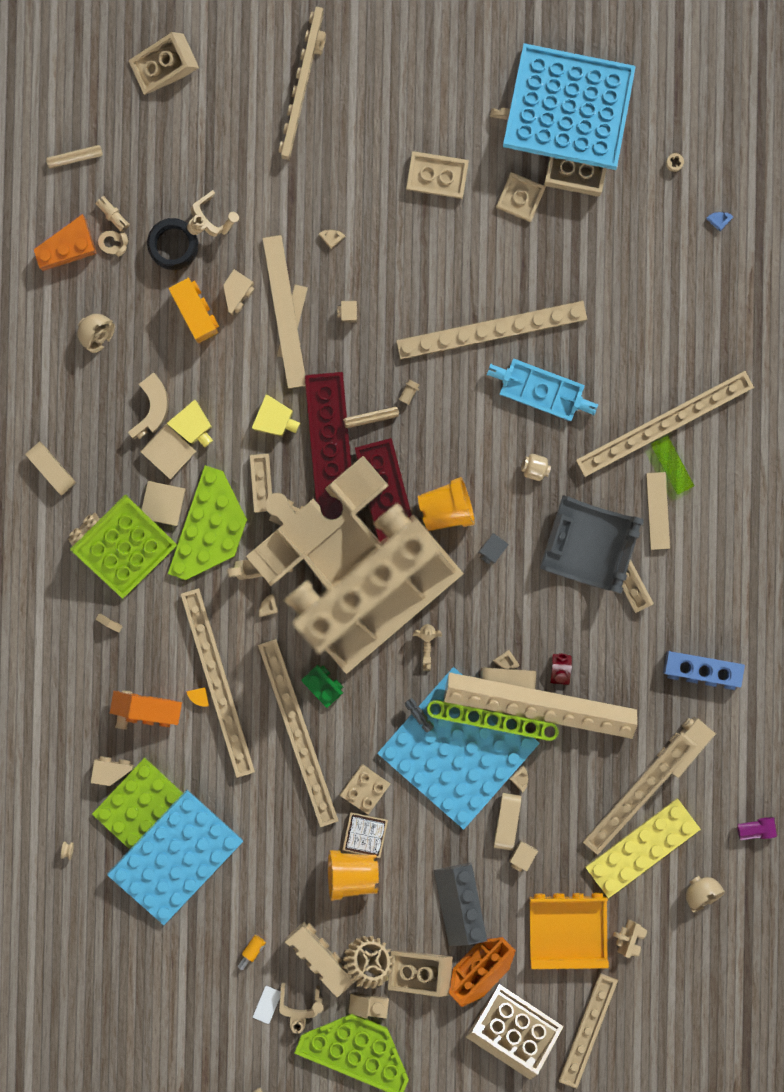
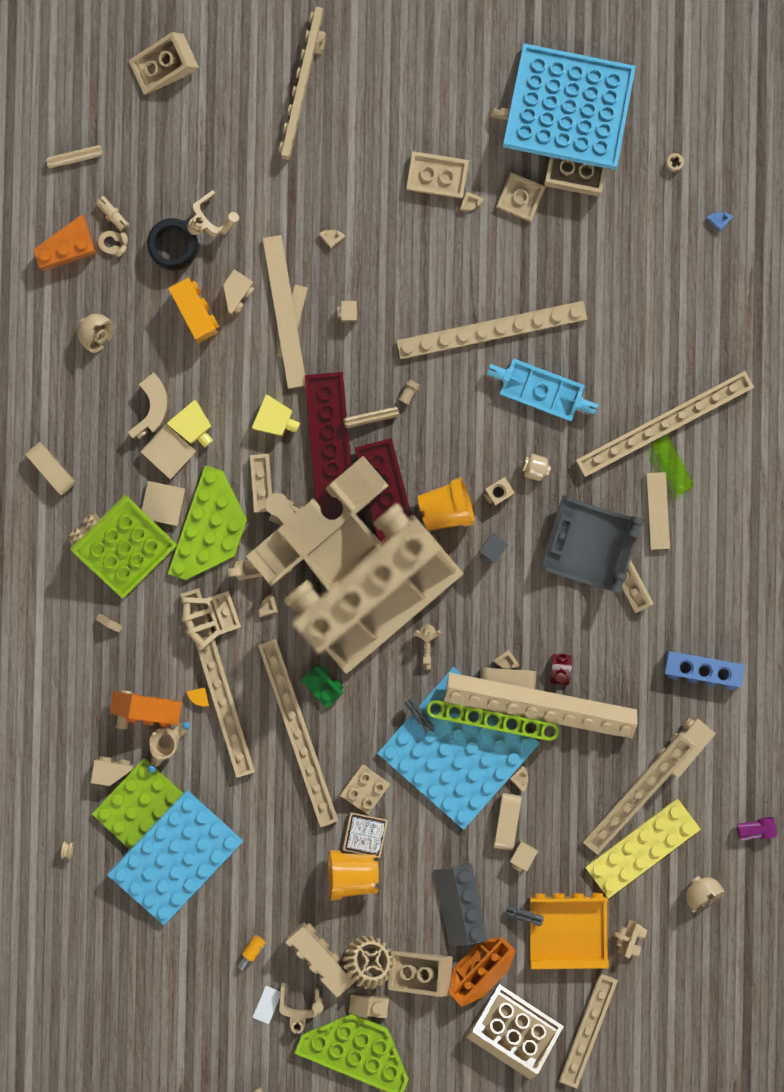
none -> tan piece [148,721,190,773]
none -> tan plate [181,591,241,650]
none -> tan tile [460,191,484,212]
none -> tan brick [484,477,515,506]
none -> dark grey axle [506,906,544,926]

